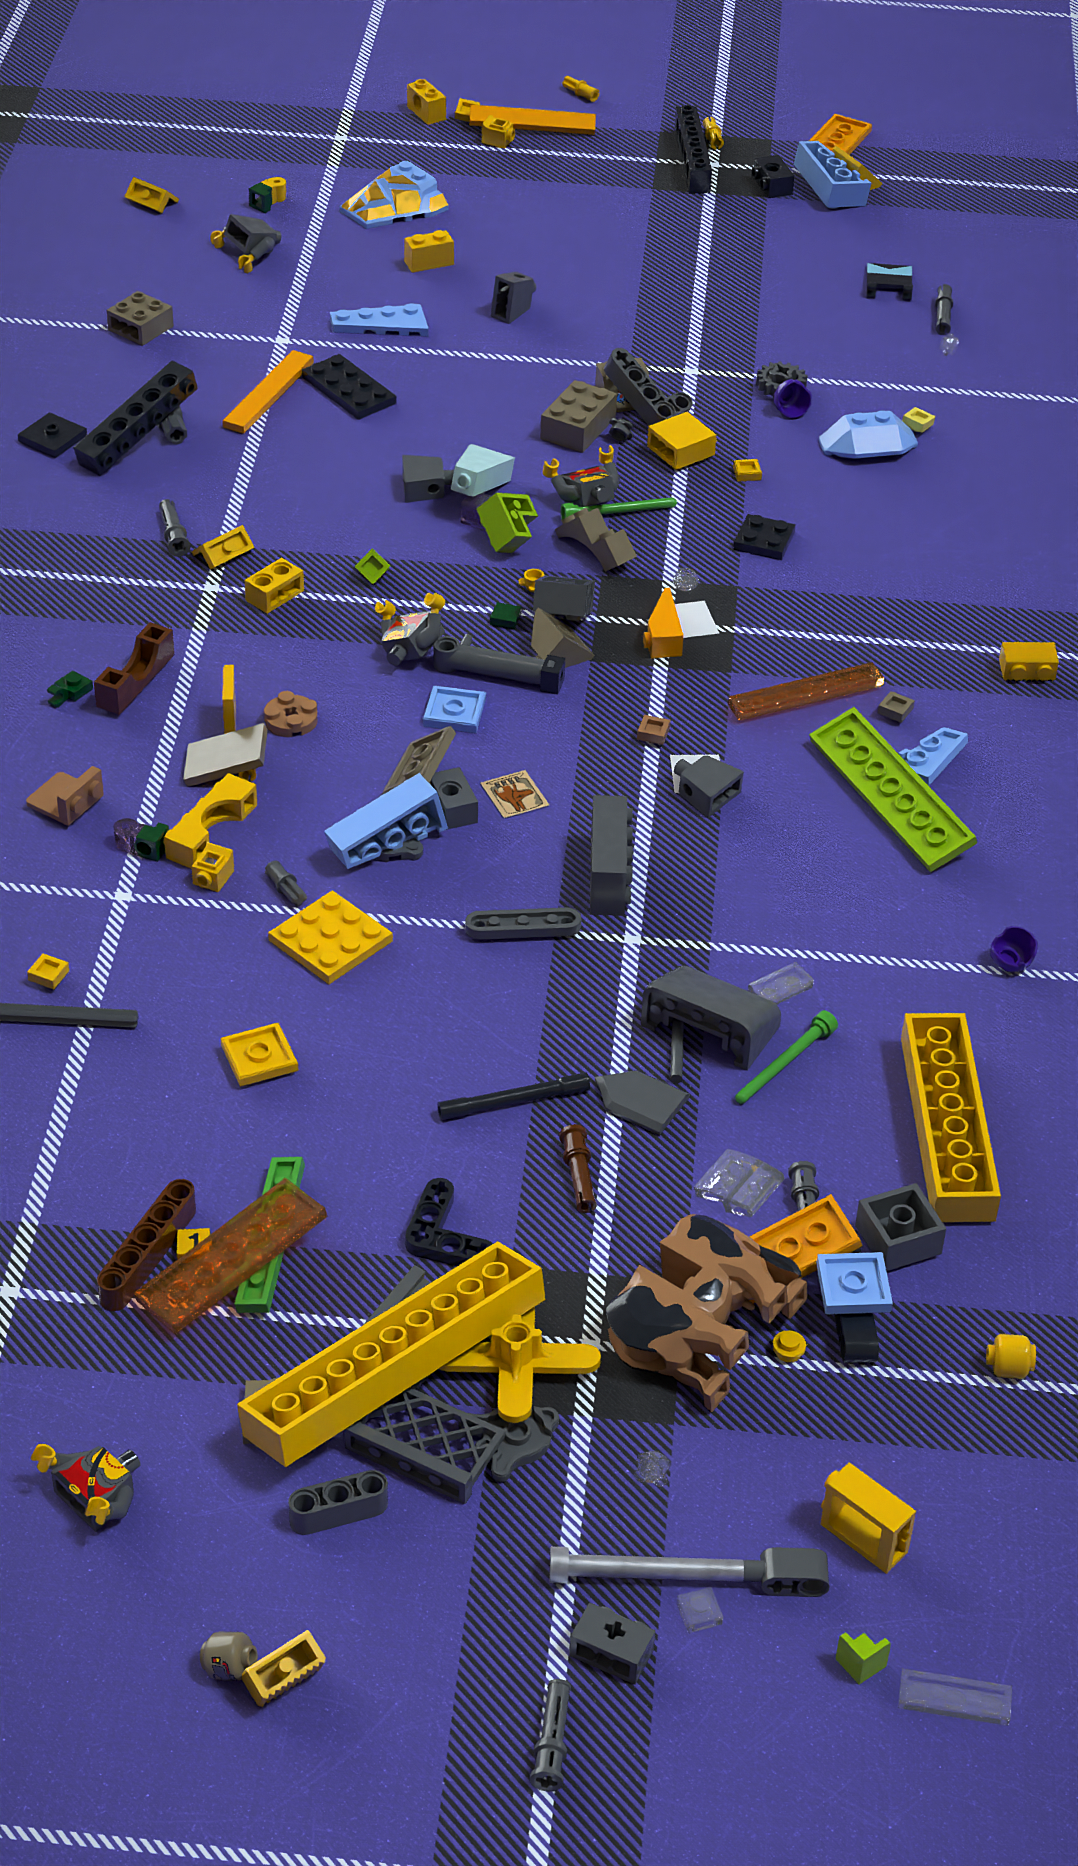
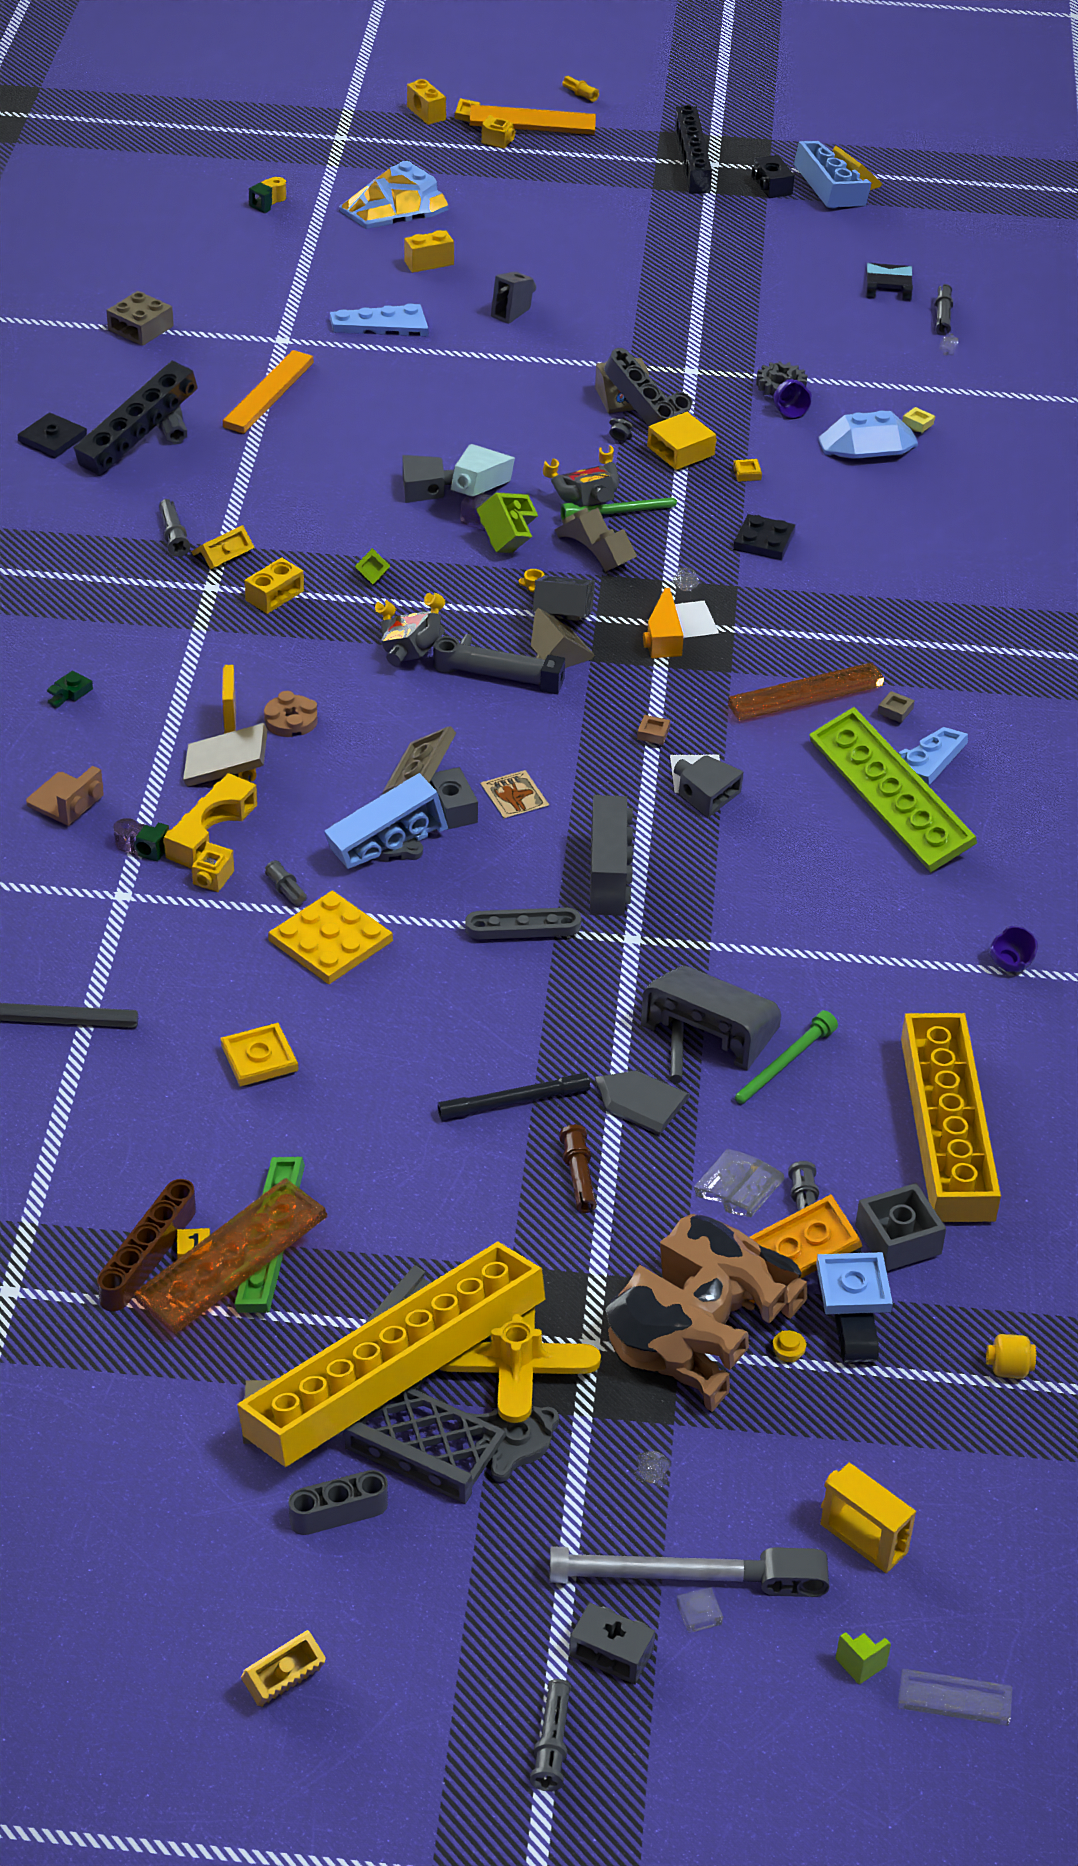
yellow plate [27,953,69,989] -> none
torso [30,1444,141,1532] -> none
reddish brown arch [94,622,175,715] -> none
yellow panel [124,177,179,213] -> none
dark tan head [200,1631,258,1681] -> none
dark grey torso [210,214,281,273] -> none
black plate [302,354,397,420] -> none
black beam [405,1178,493,1266] -> none
light blue tile [423,686,486,733] -> none
dark green tile [490,602,522,629] -> none
dark tan brick [540,380,617,453] -> none
yellow pin [703,117,724,150] -> none
clear plate [748,962,814,1004] -> none
light orange tile [809,114,872,155] -> none
yellow brick [999,642,1059,681] -> none

